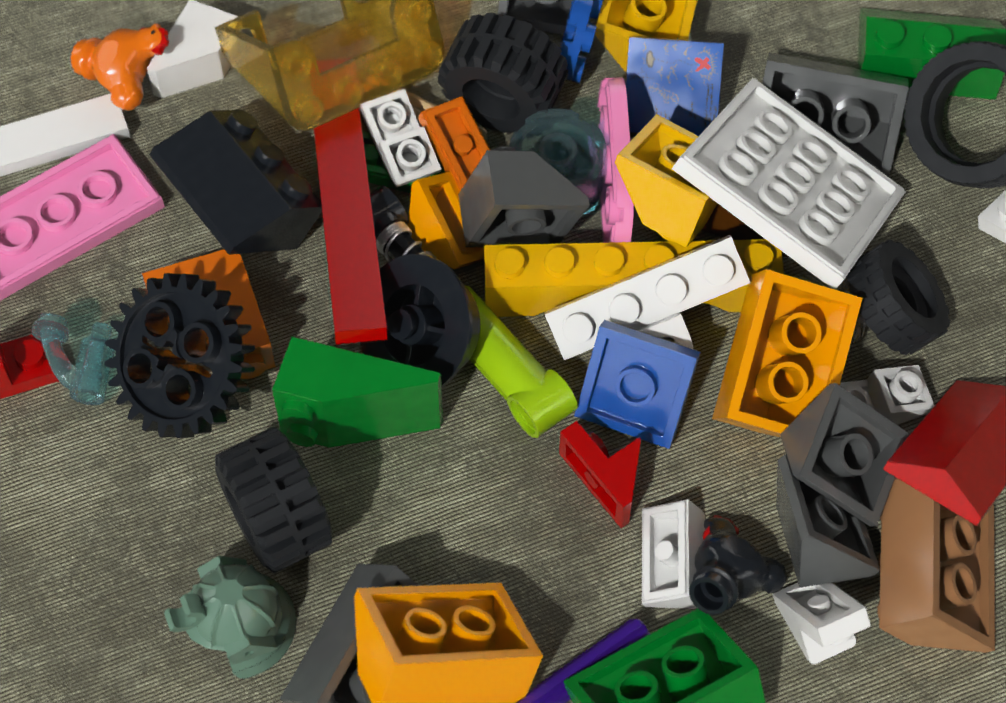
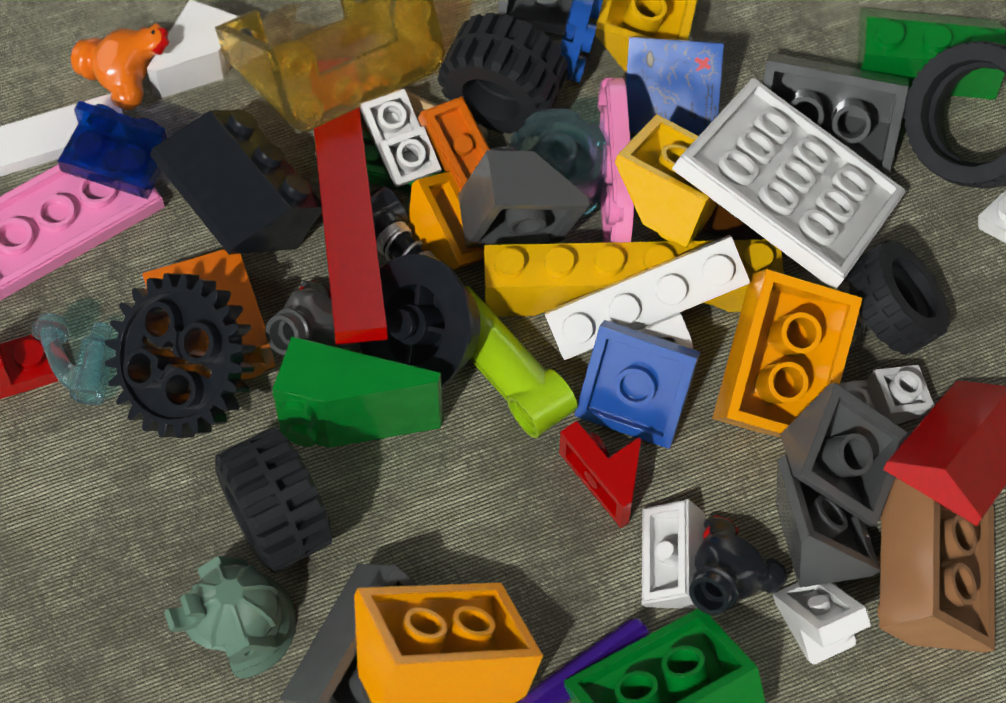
none -> clear blue bracket [58,101,167,199]
none -> dark grey animal [265,280,361,355]

